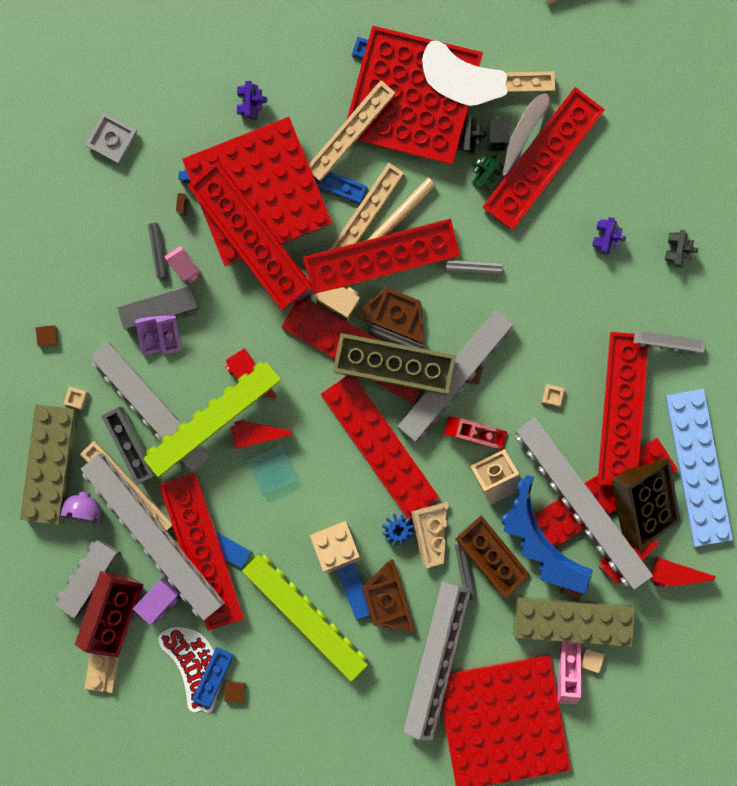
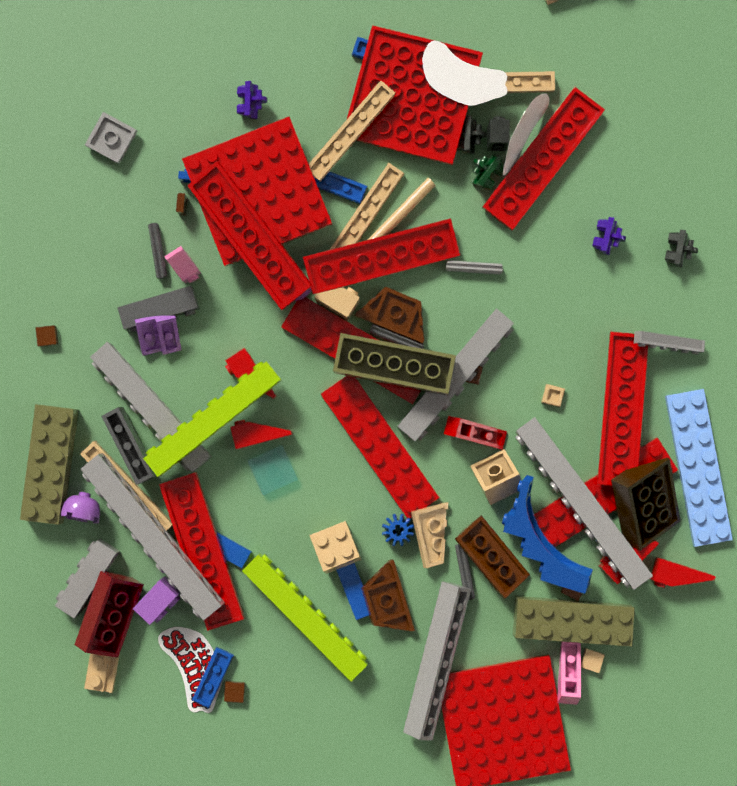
tan tile [63,386,88,410] -> none

